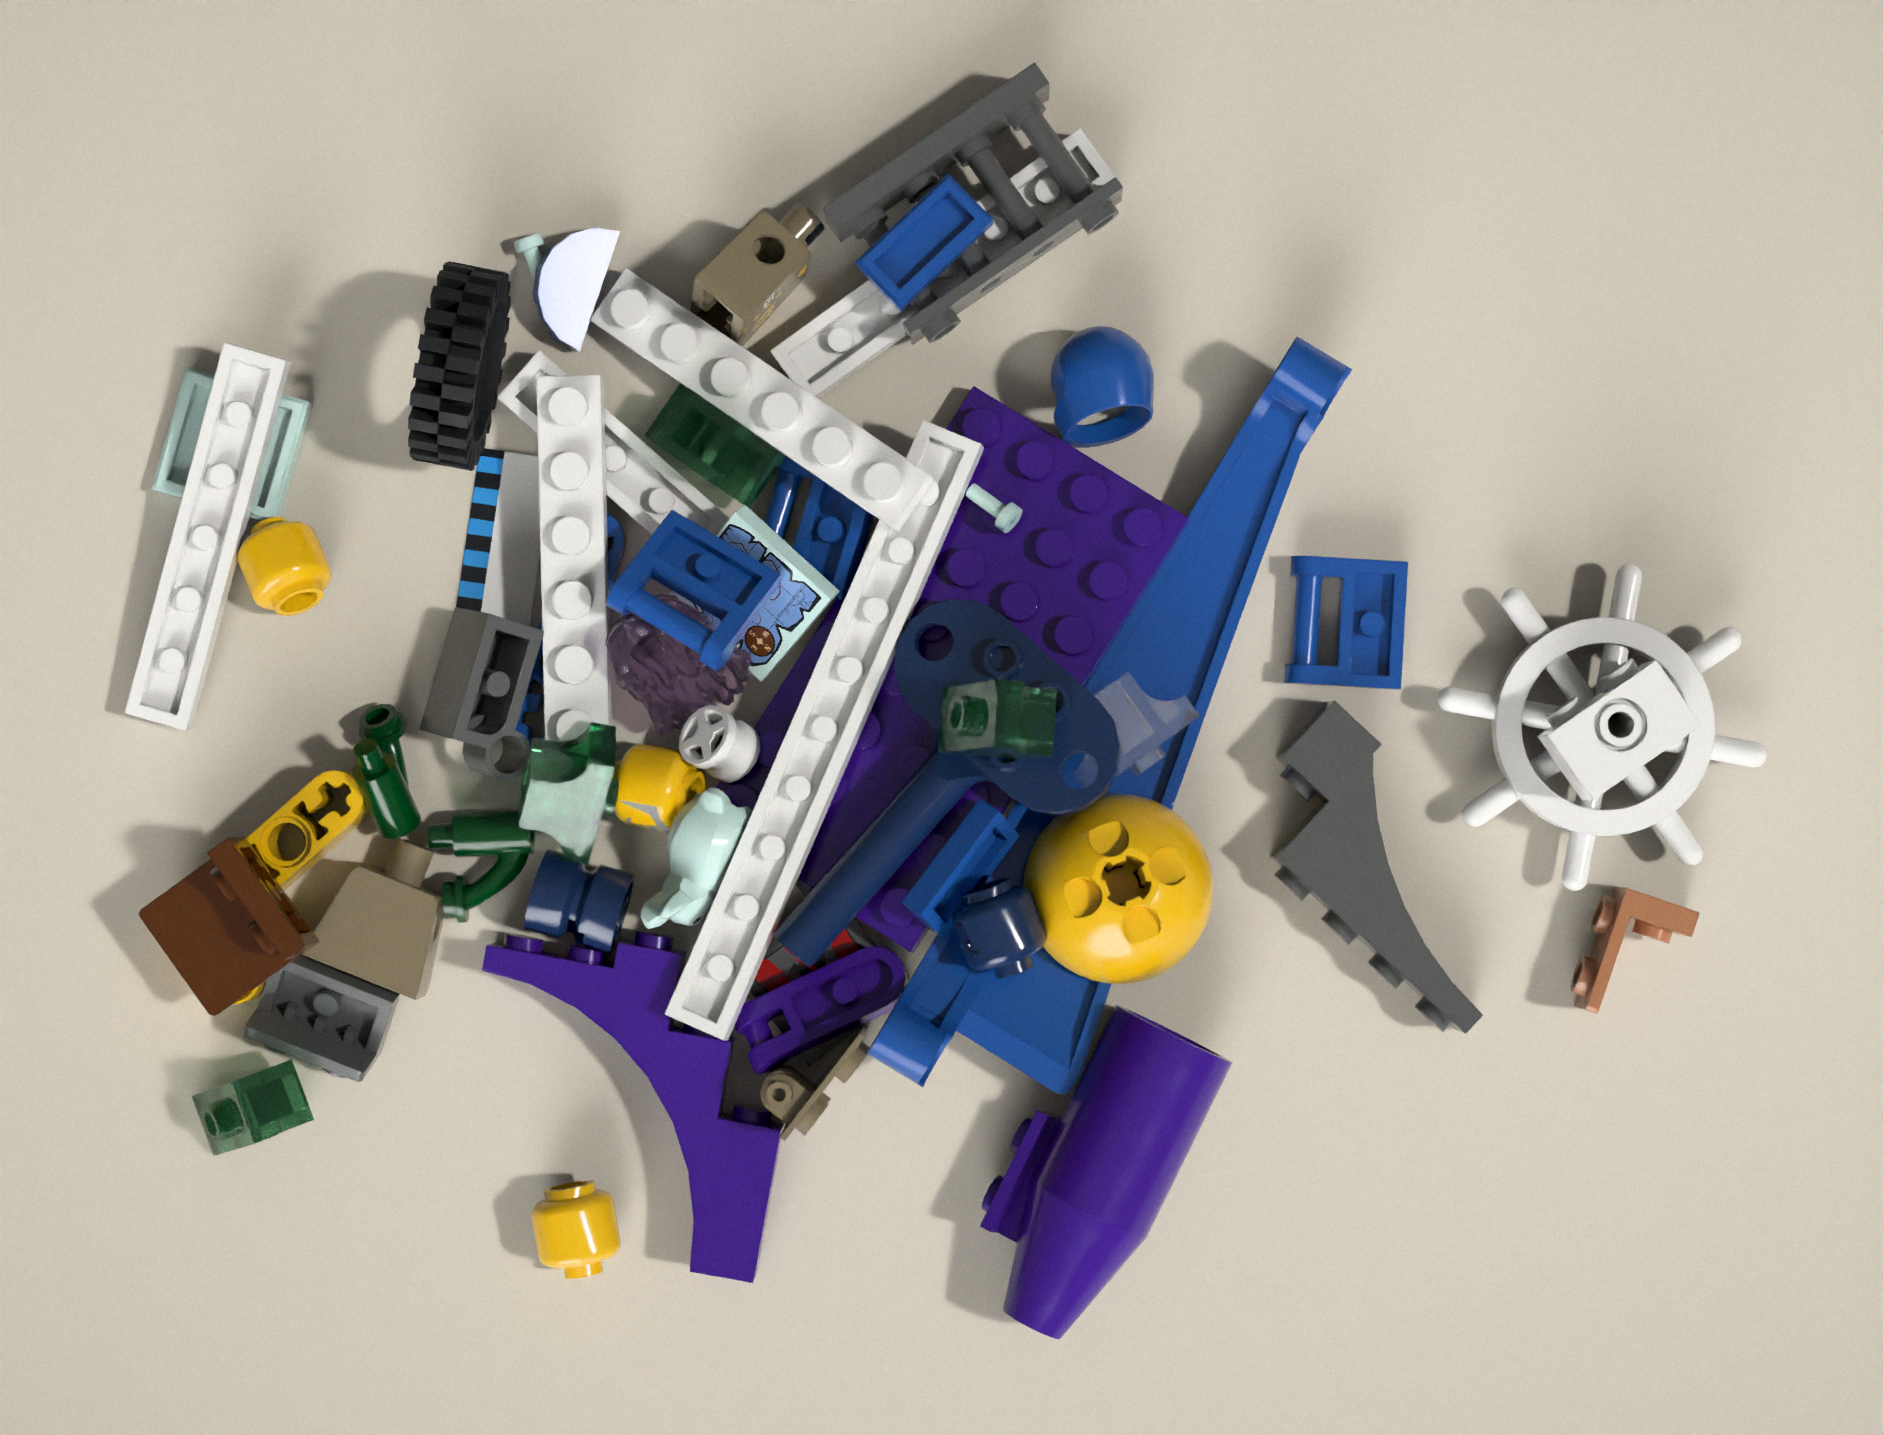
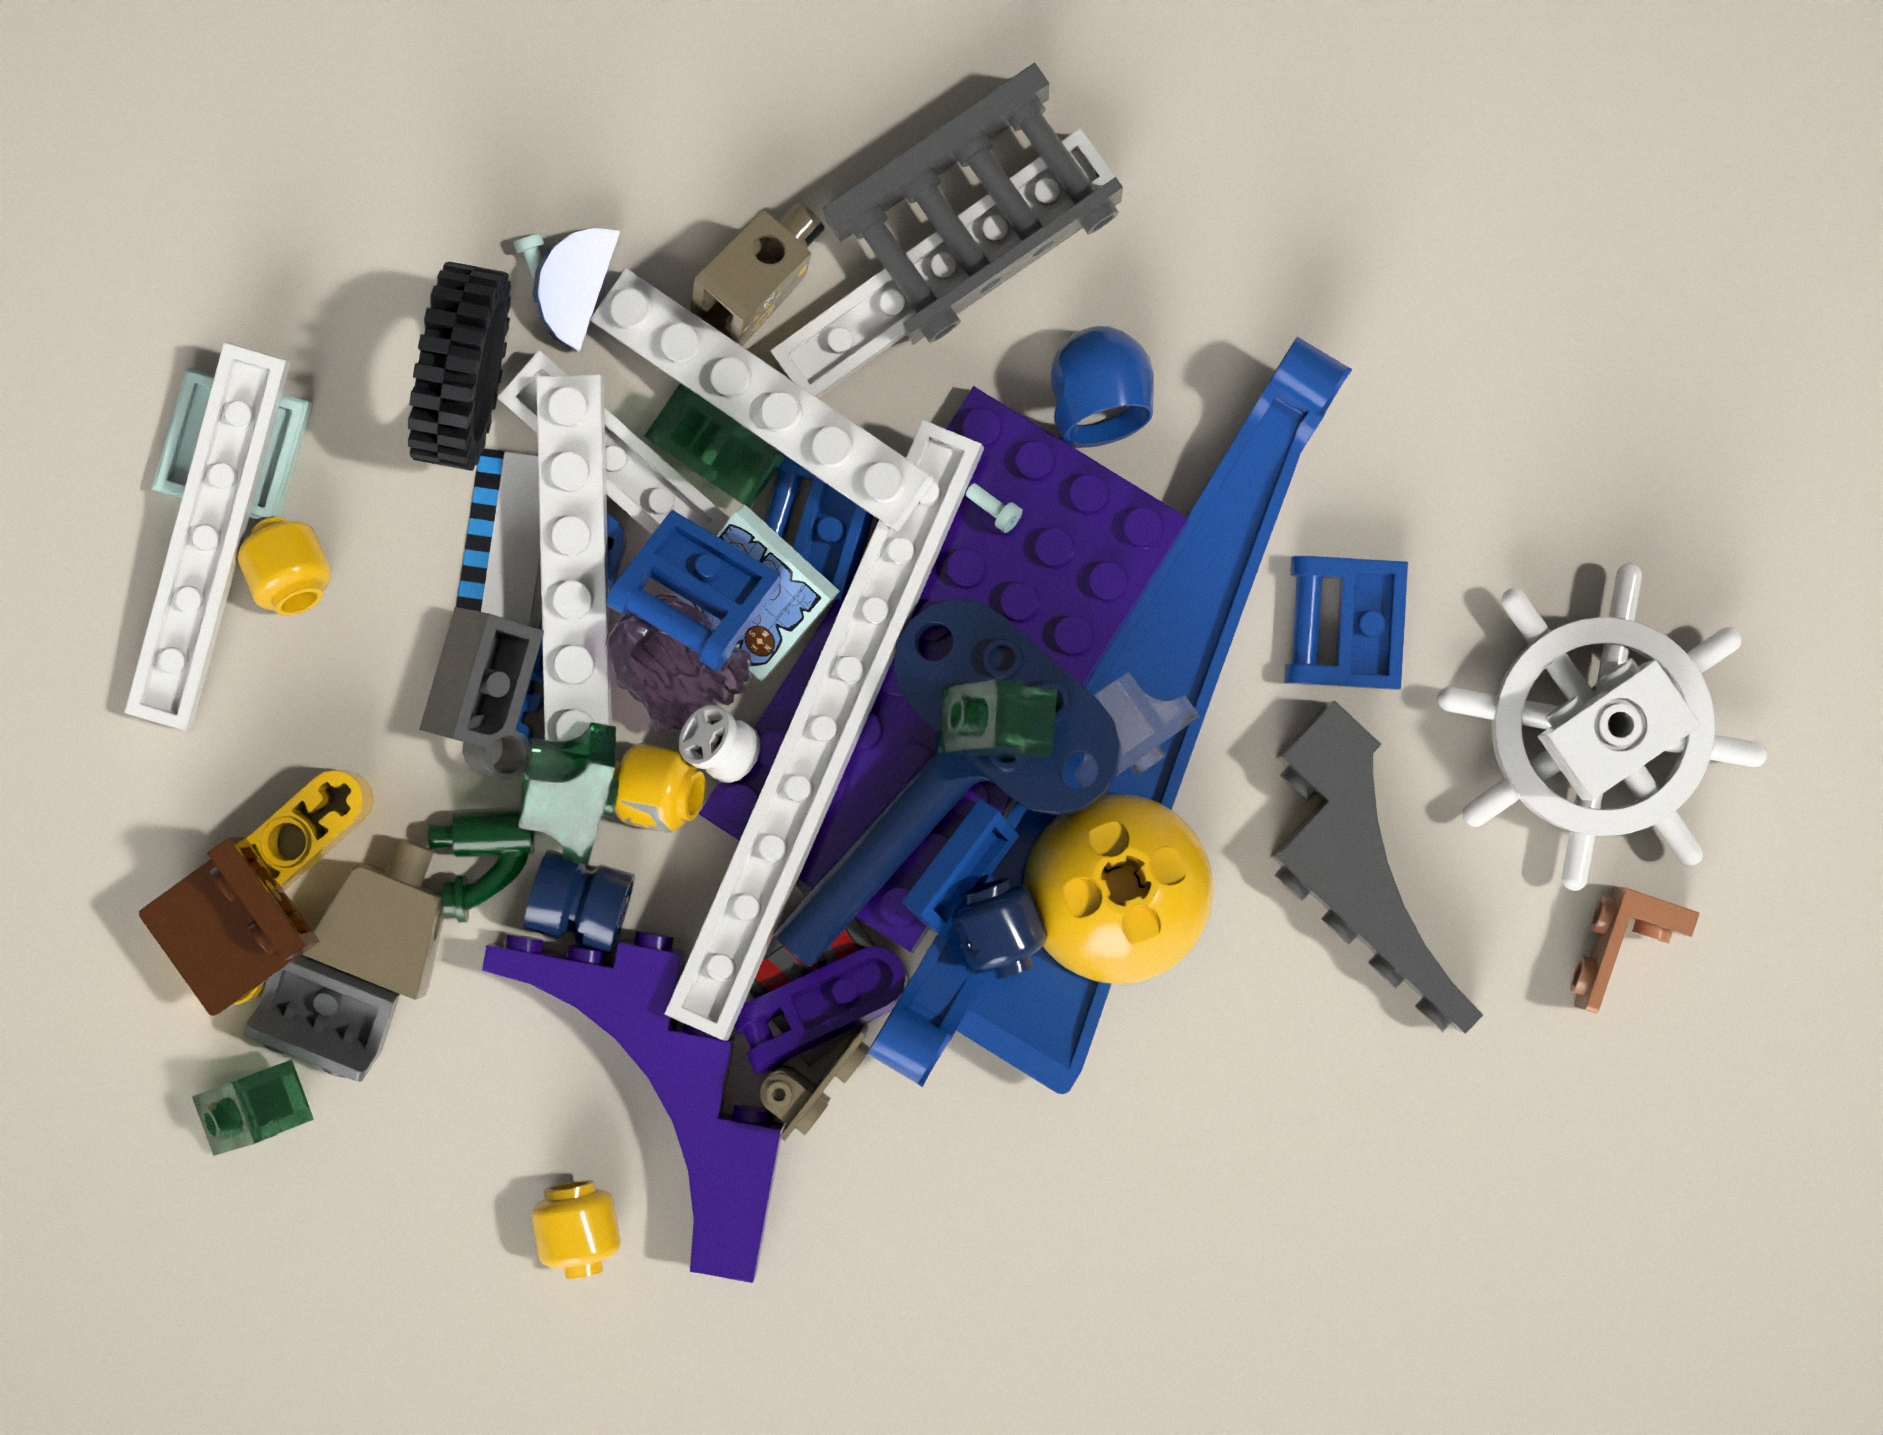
dark green plant [352,704,421,839] -> none
light aqua animal [641,787,752,929] -> none
blue tile [855,173,993,312] -> none
dark purple piece [980,1005,1233,1339] -> none

